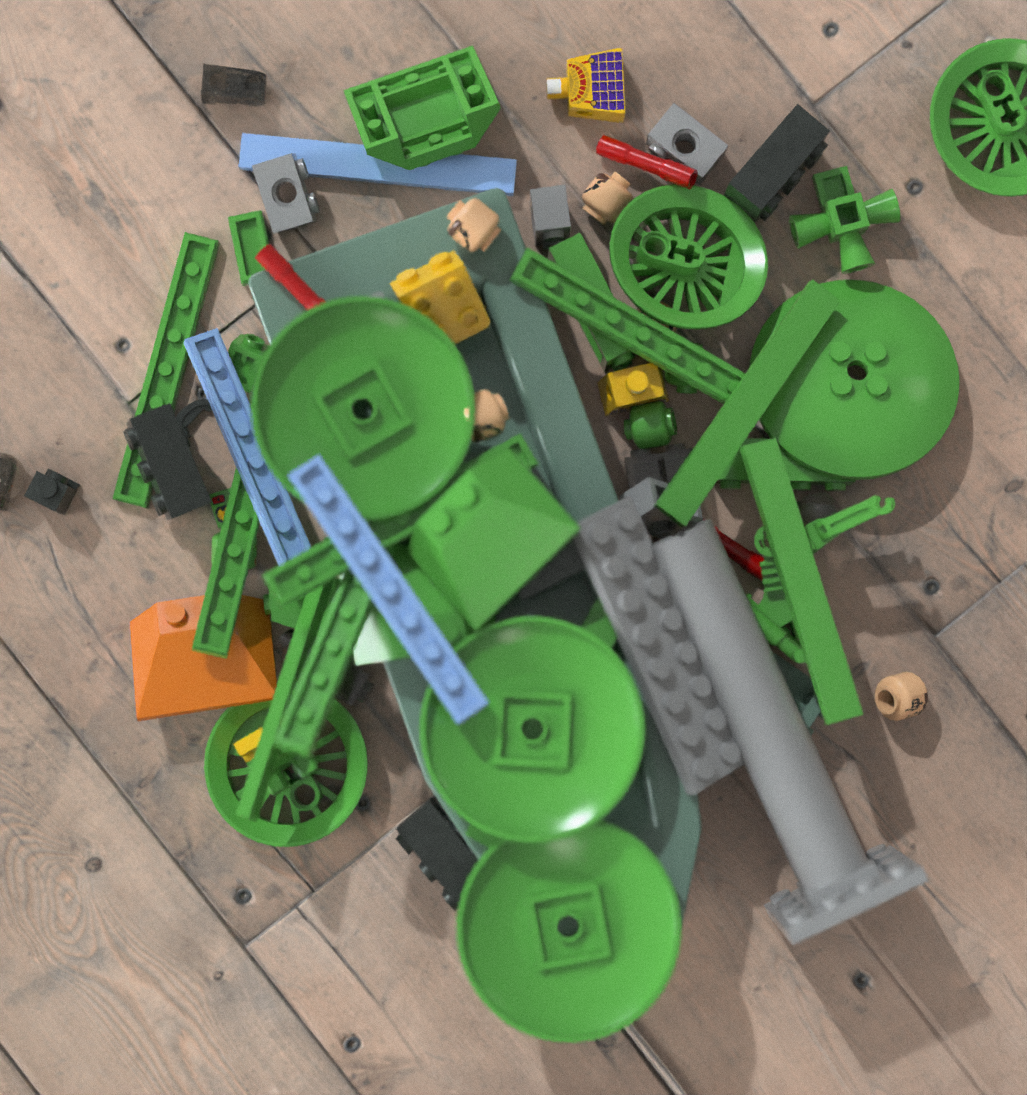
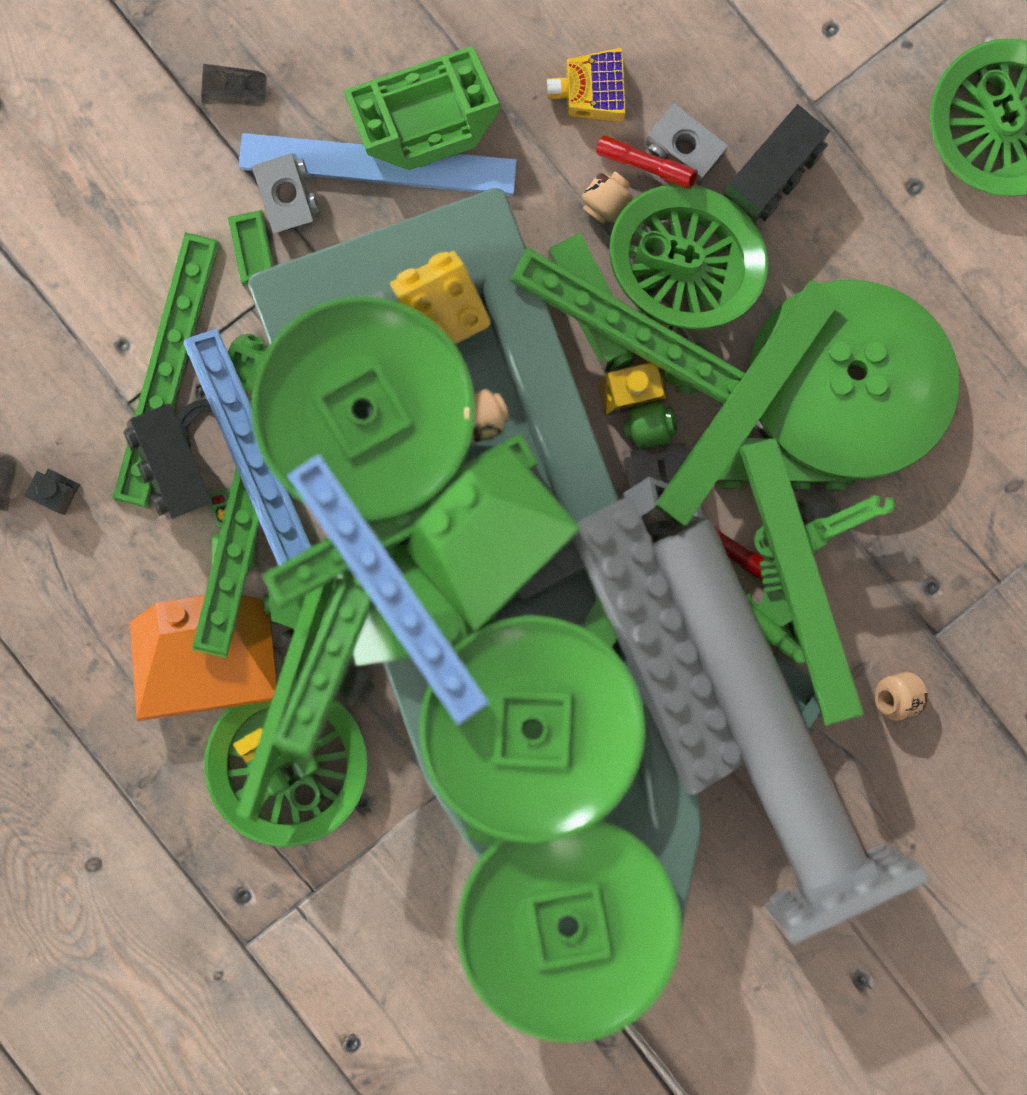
red piece [255,244,326,310] -> none
pearl dark grey brick [396,798,479,910] -> none
light nougat head [446,198,502,252] -> none
light grey brick [530,185,571,249] -> none
bright green brick [789,166,900,274] -> none

